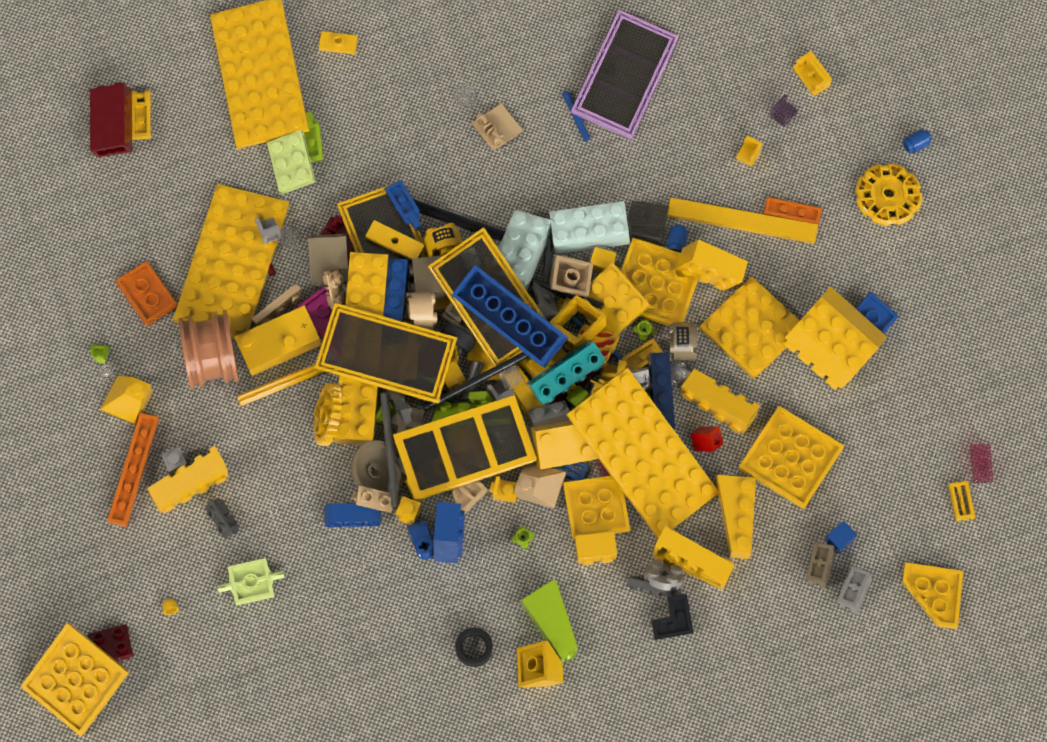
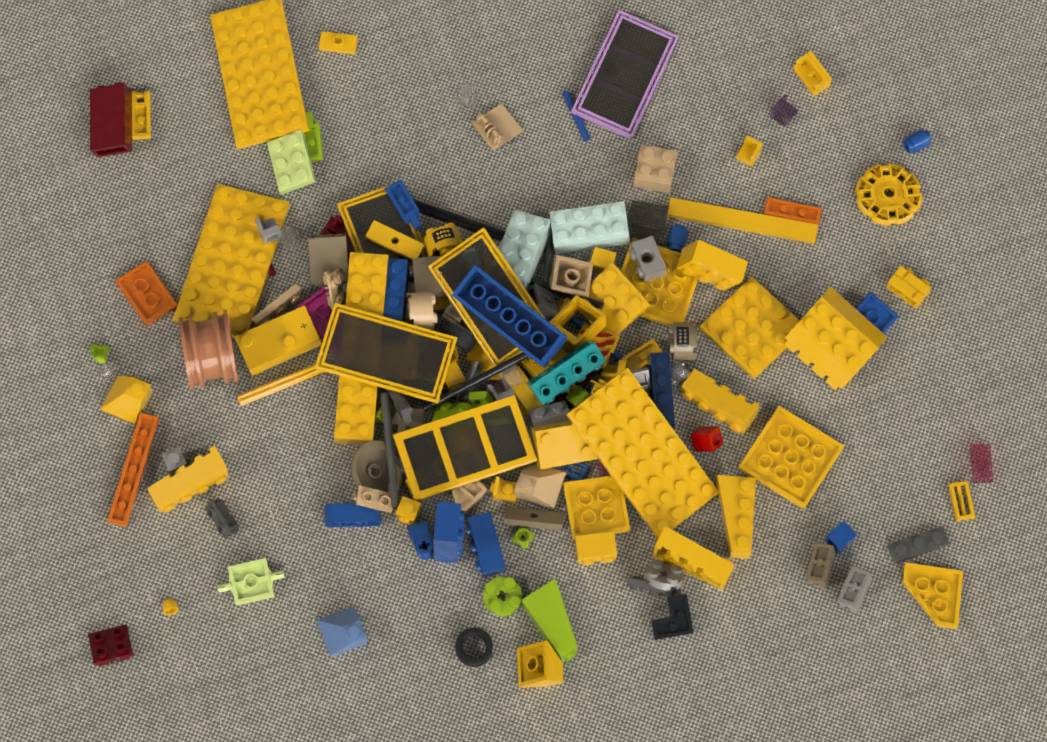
yellow plate [20,623,130,736] -> none
yellow gear [313,383,342,446] -> none
lime plate [633,319,656,341] -> none
none -> medium blue slope [317,607,368,657]
none -> blue brick [465,512,505,578]
none -> lime plate [483,576,522,617]
none -> dark tan tile [504,507,564,530]
none -> light grey brick [629,236,667,283]
none -> tan brick [633,144,678,194]
none -> yellow brick [886,266,932,309]
none -> dark grey plate [887,526,950,564]

